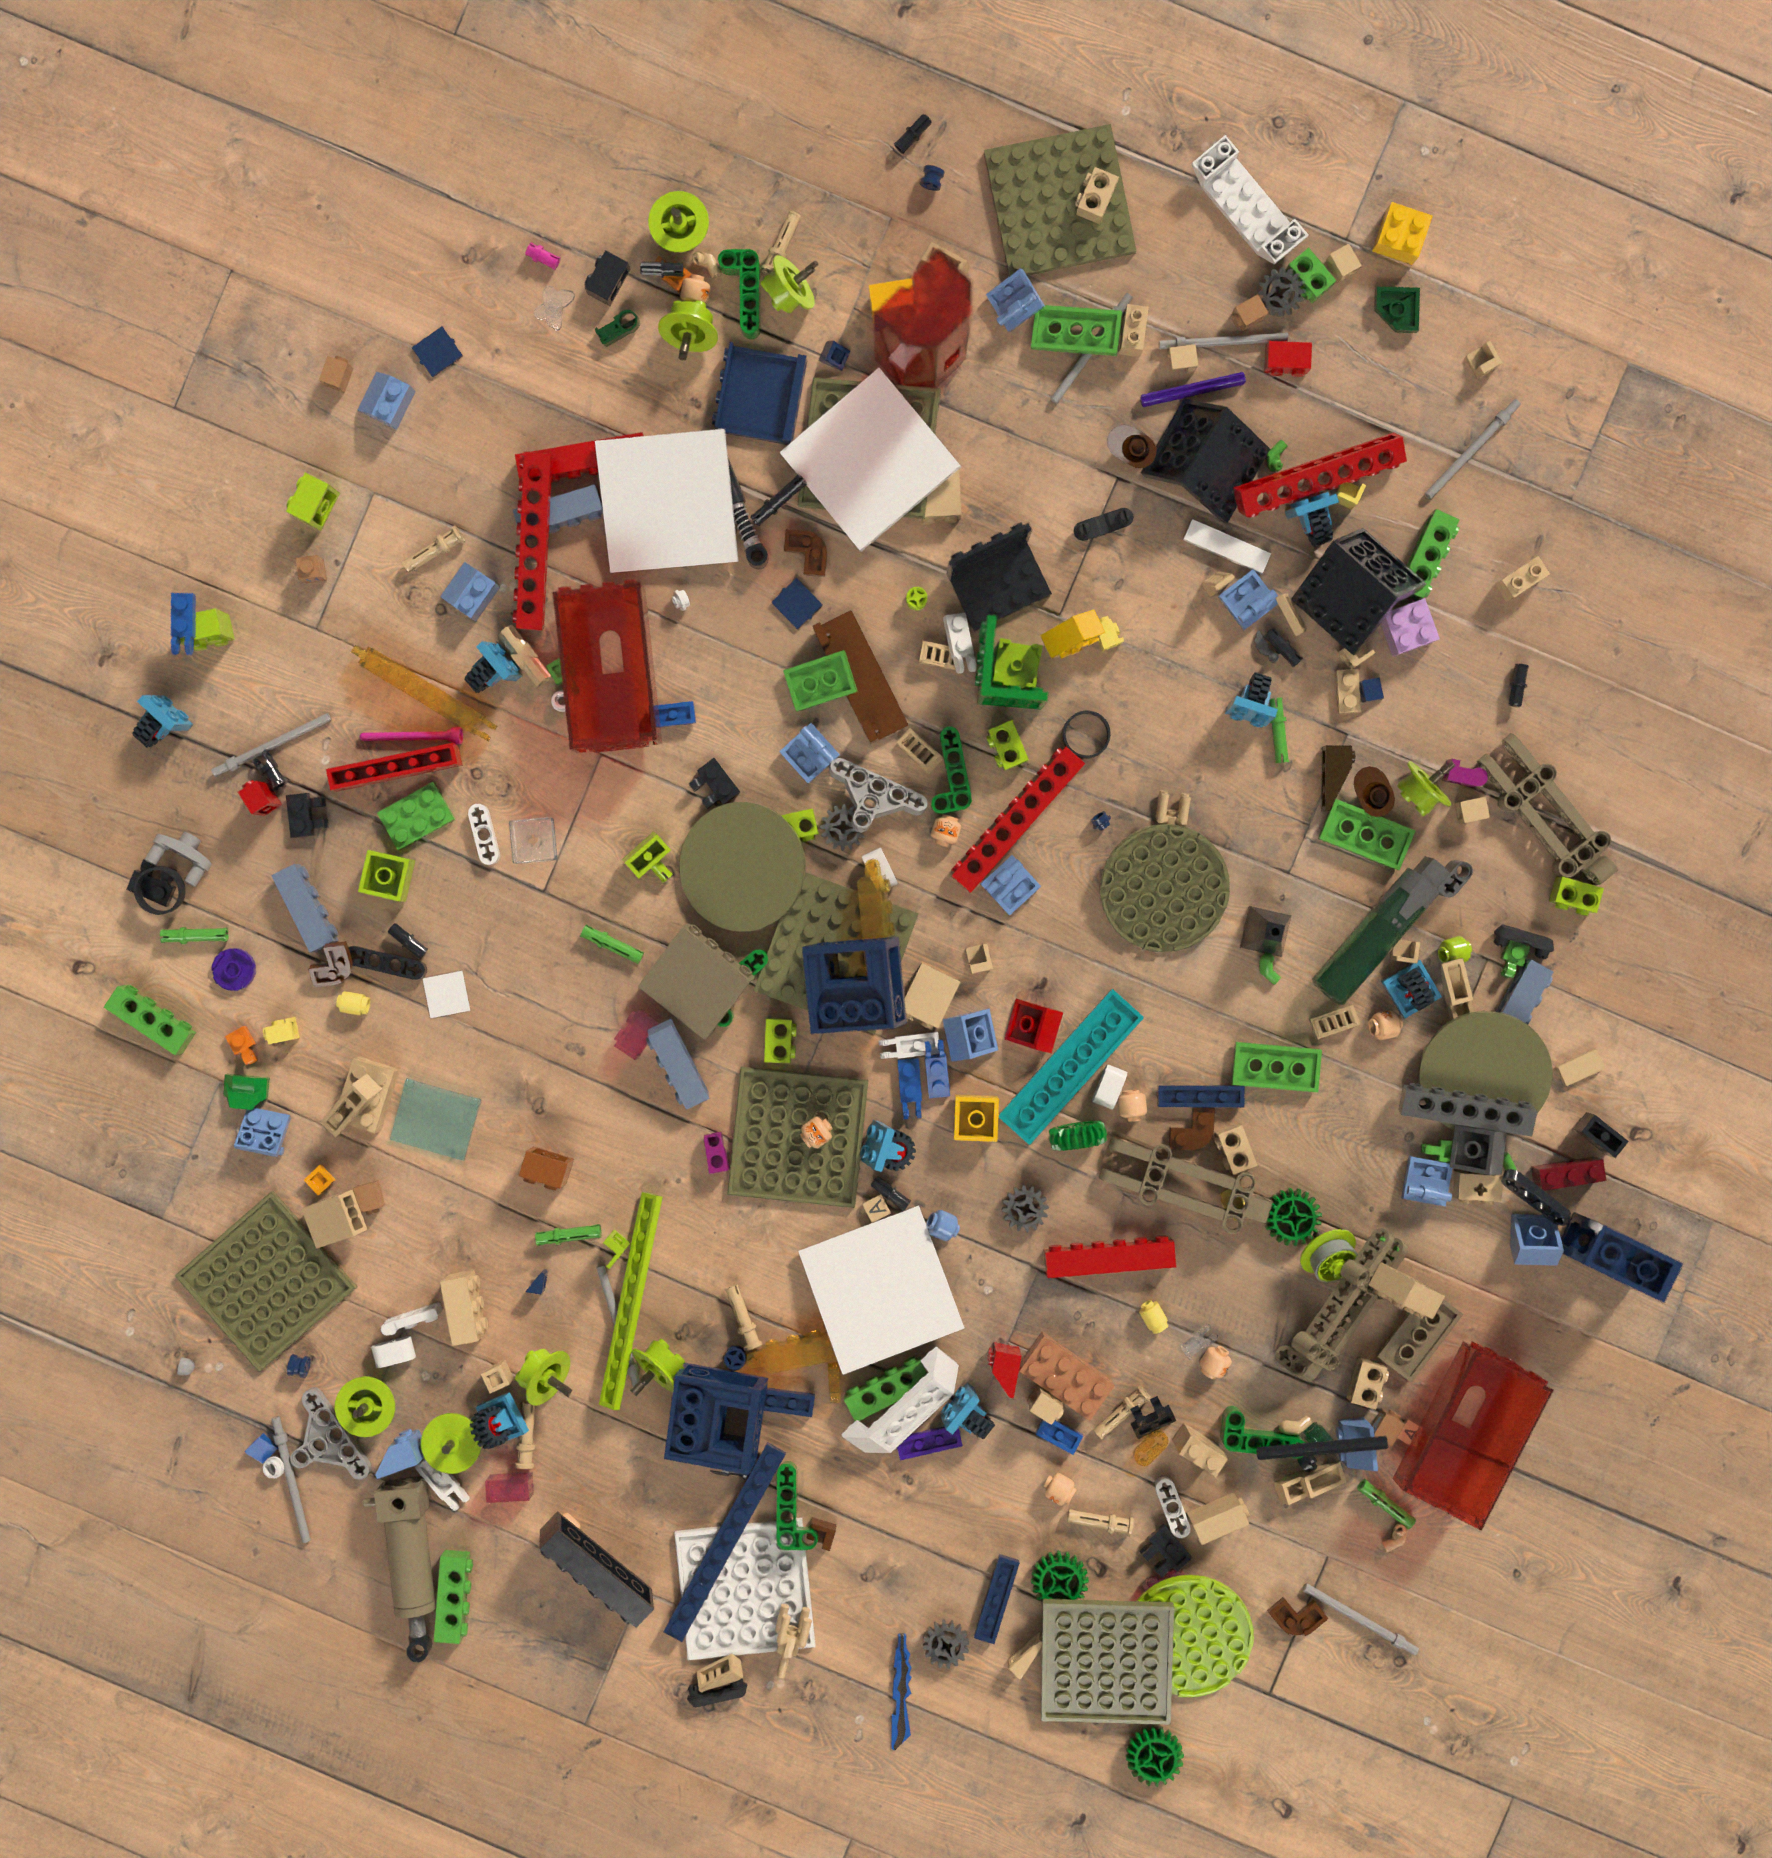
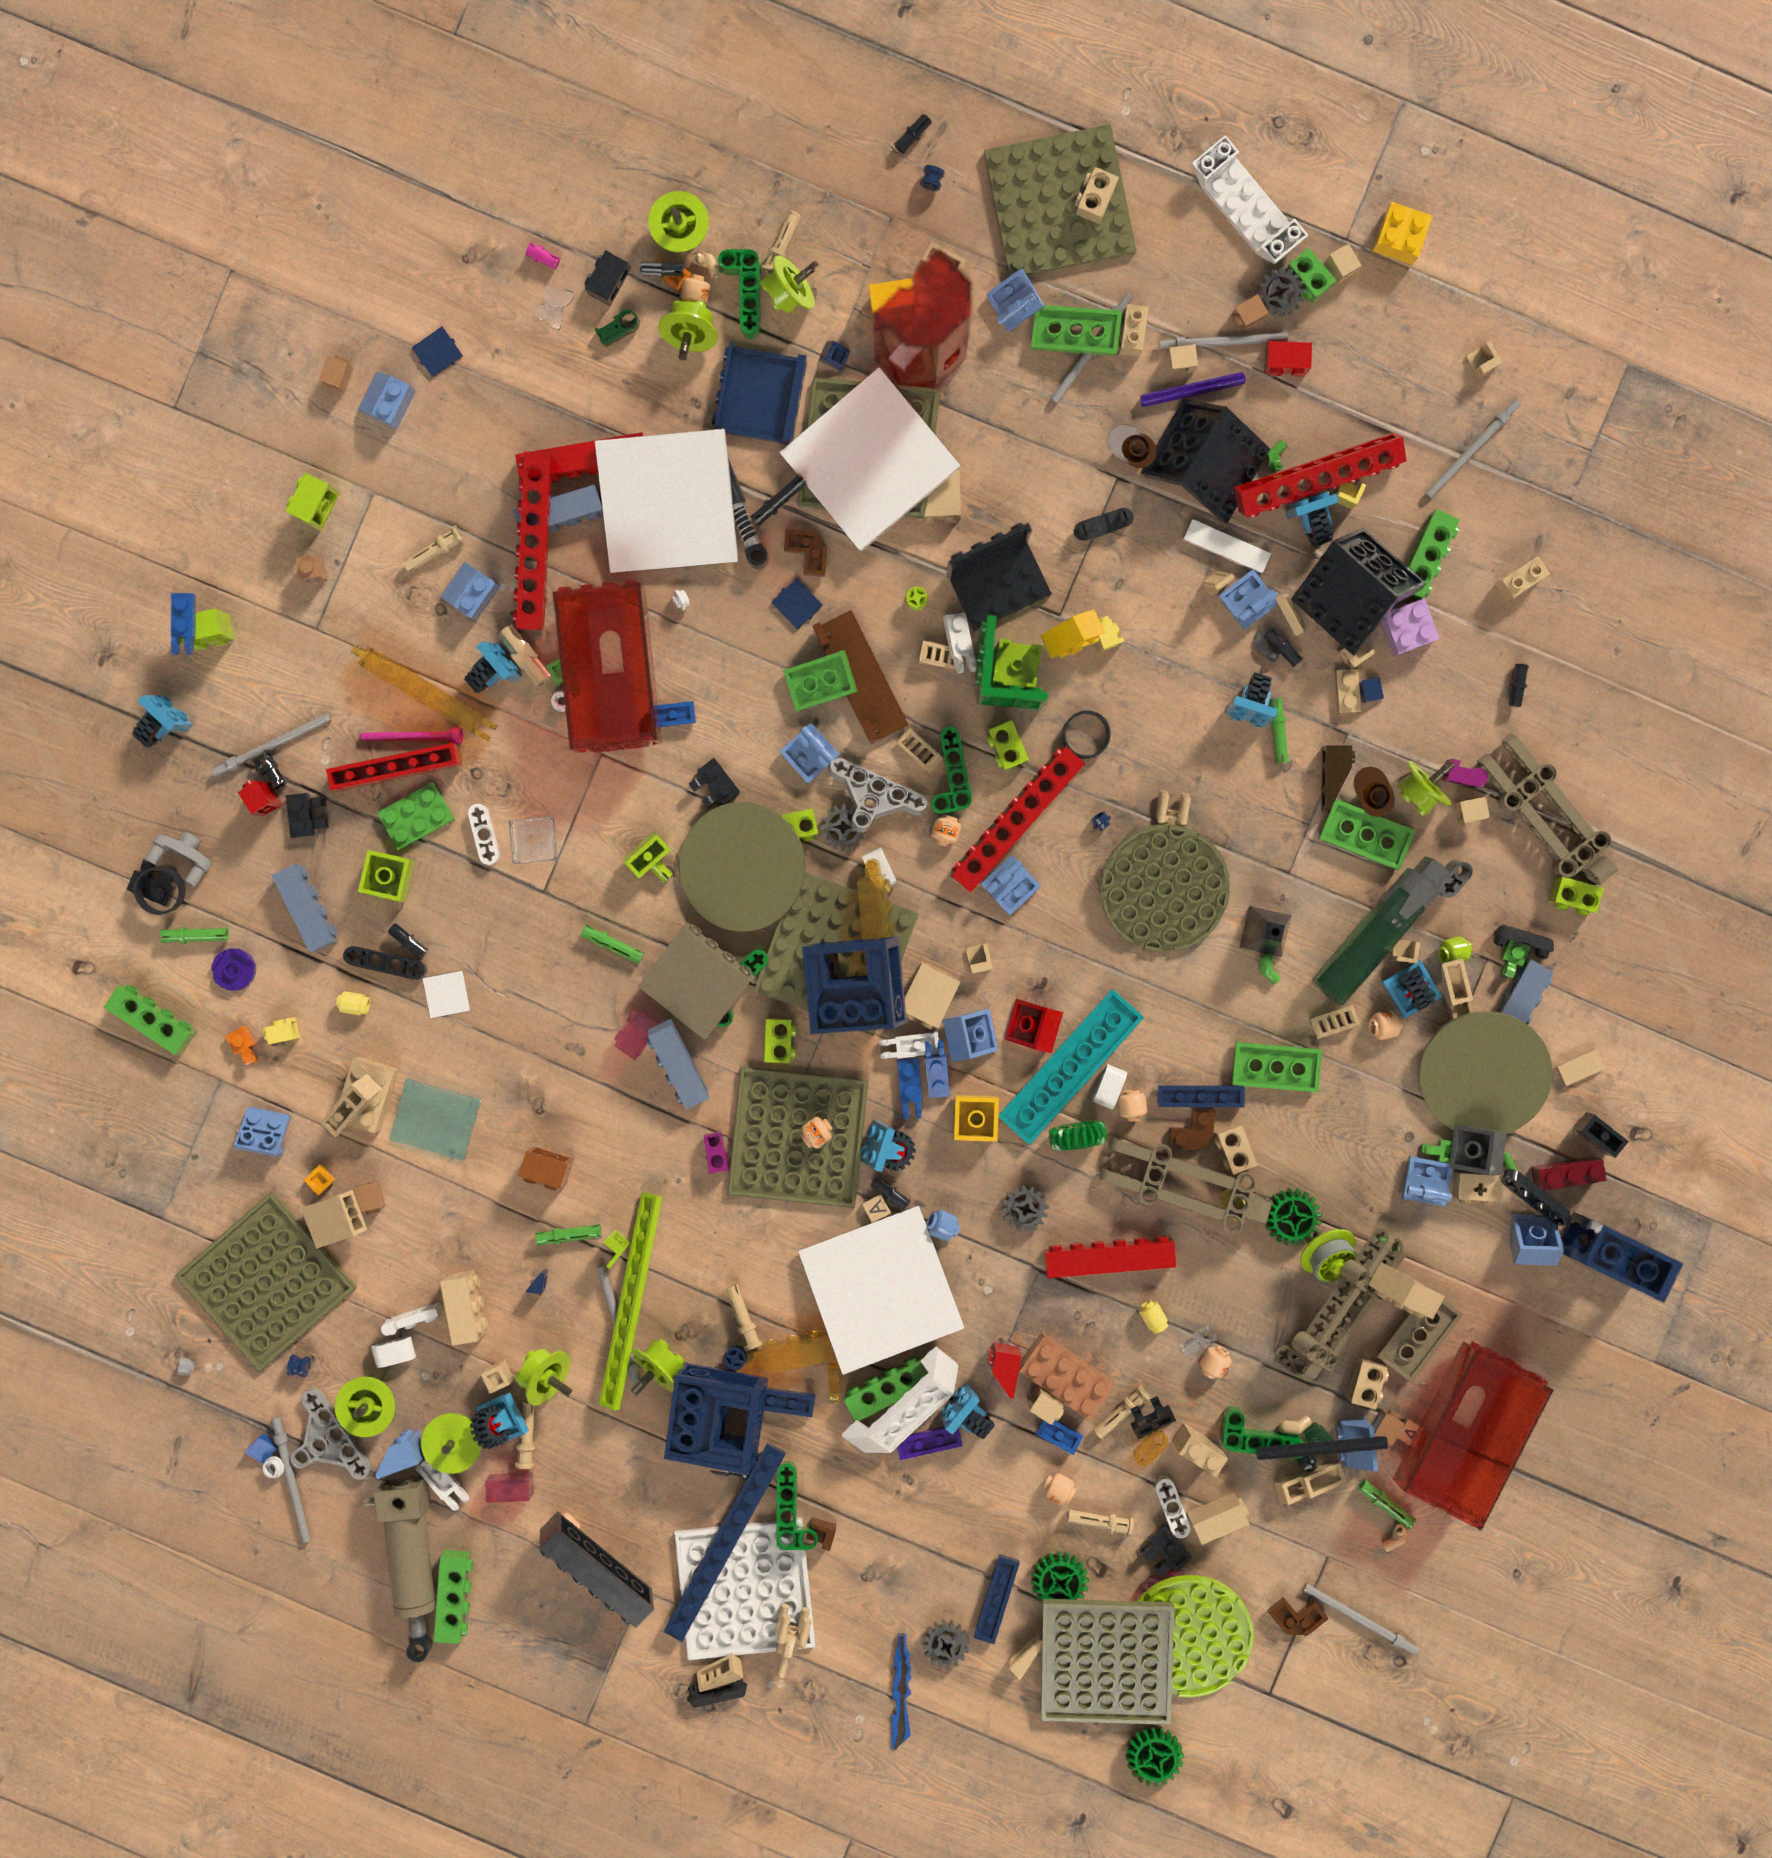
green slope [223,1074,270,1110] -> none
plate [308,941,353,987] -> none
dark green plate [1374,287,1420,333] -> none
dark grey brick [1398,1083,1538,1137] -> none

